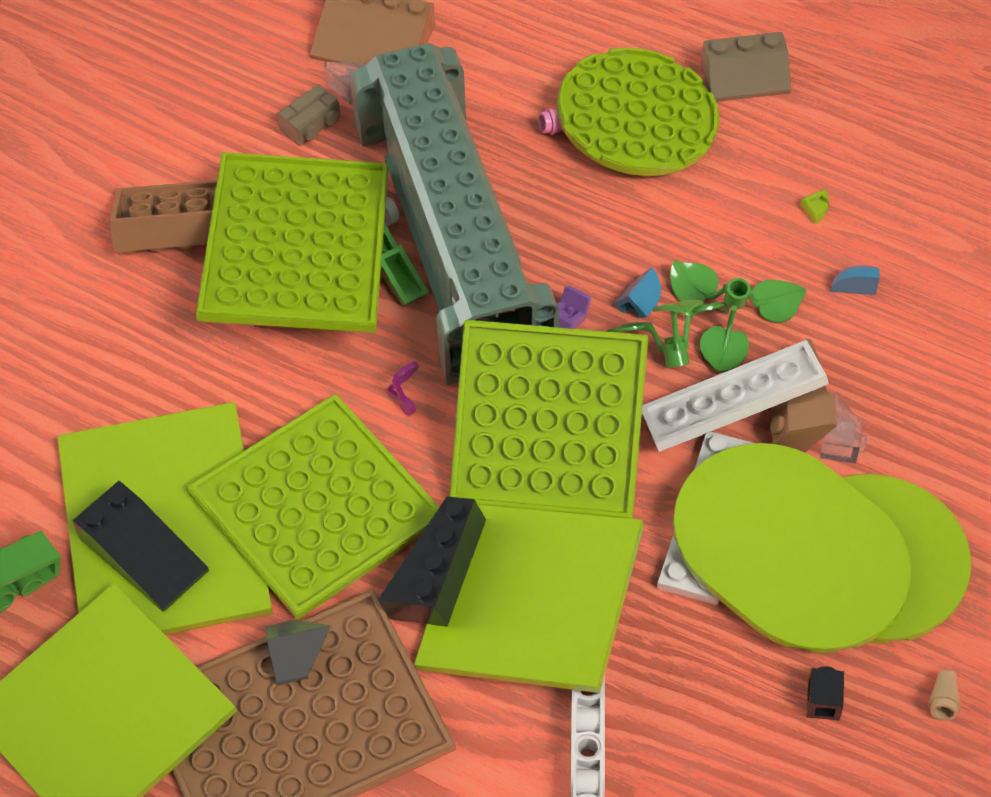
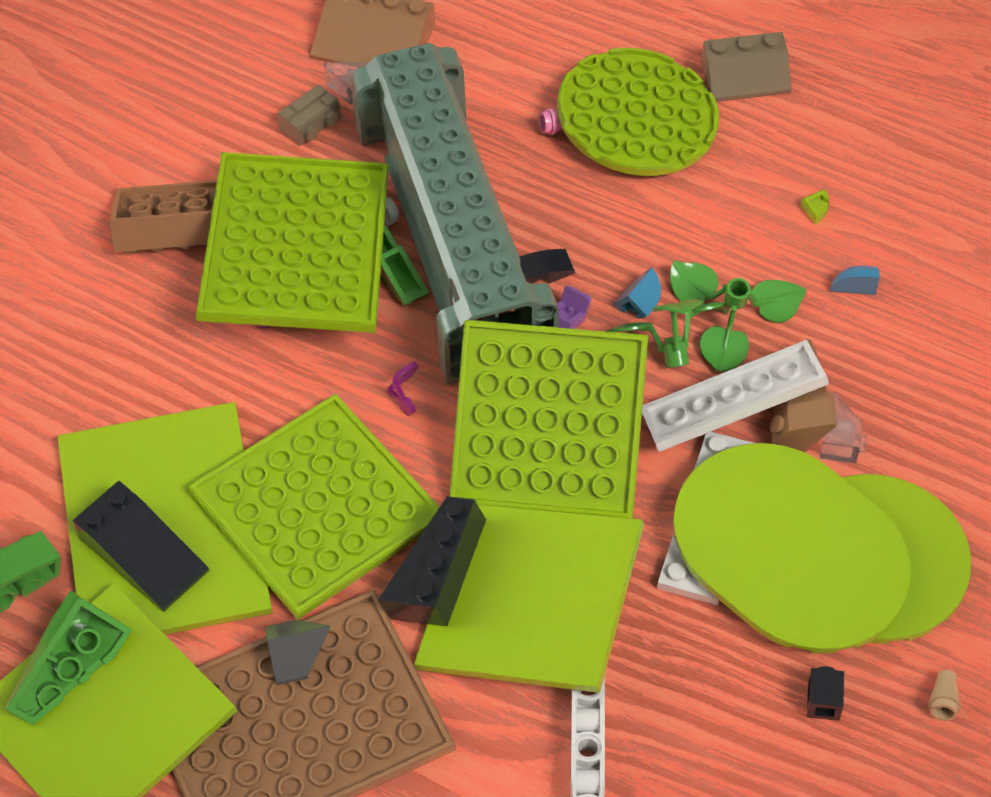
none -> bright green wedge [5,590,132,725]
none -> black slope [519,249,575,284]

